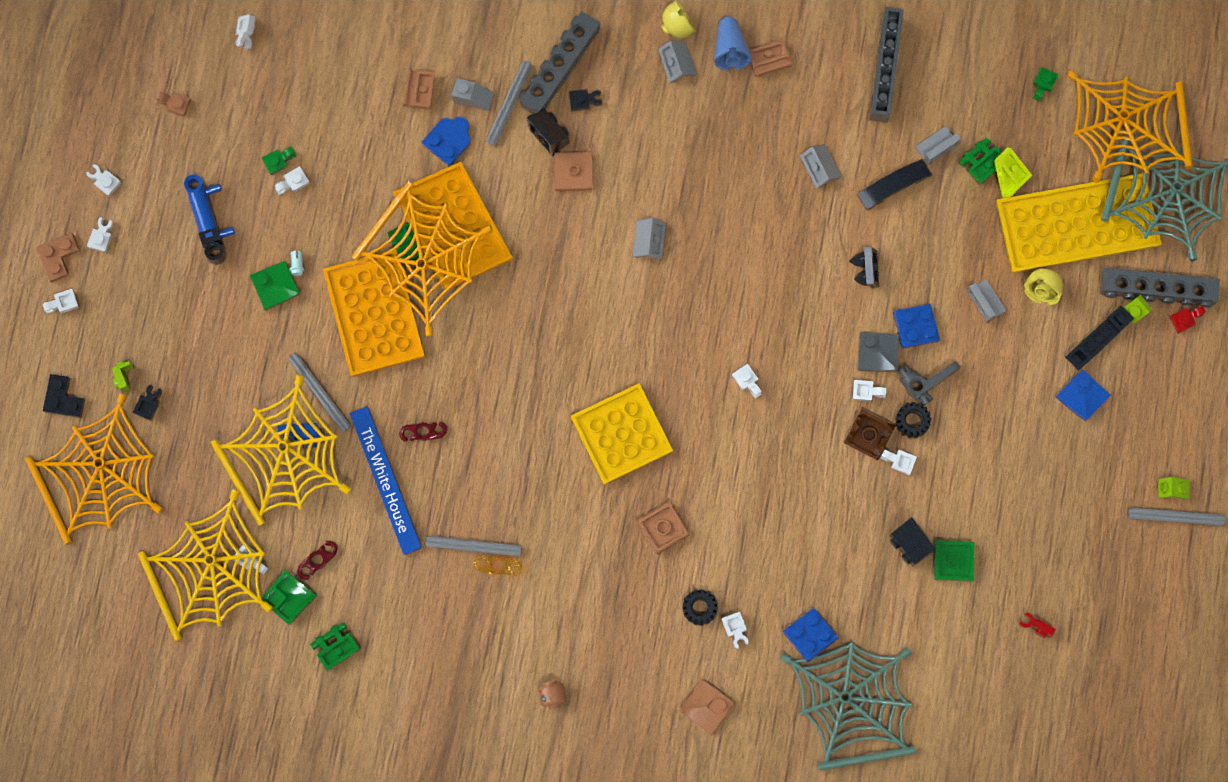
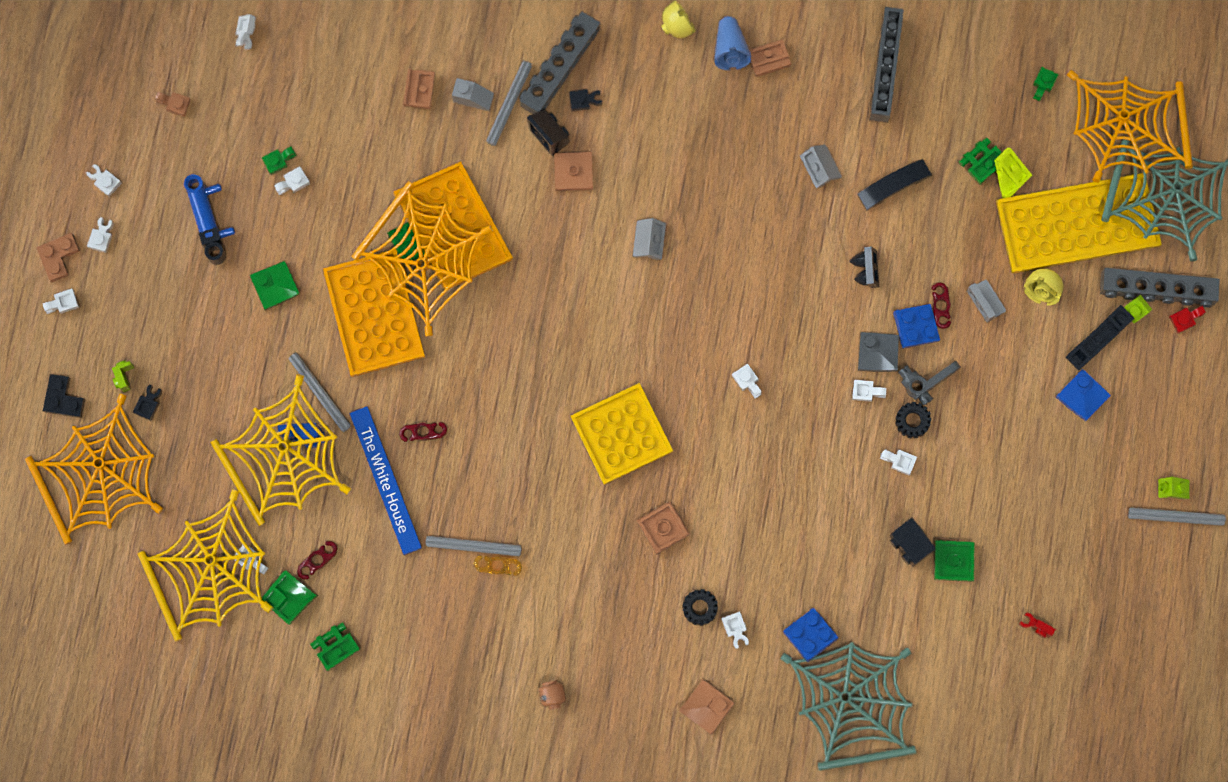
light aqua pin [289,251,305,276] -> none
blue plate [421,117,471,166] -> none
light grey panel [658,40,697,83] -> none
reddish brown slope [844,407,896,460] -> none
light grey panel [916,127,961,165] -> none
none -> dark red piece [931,282,951,329]

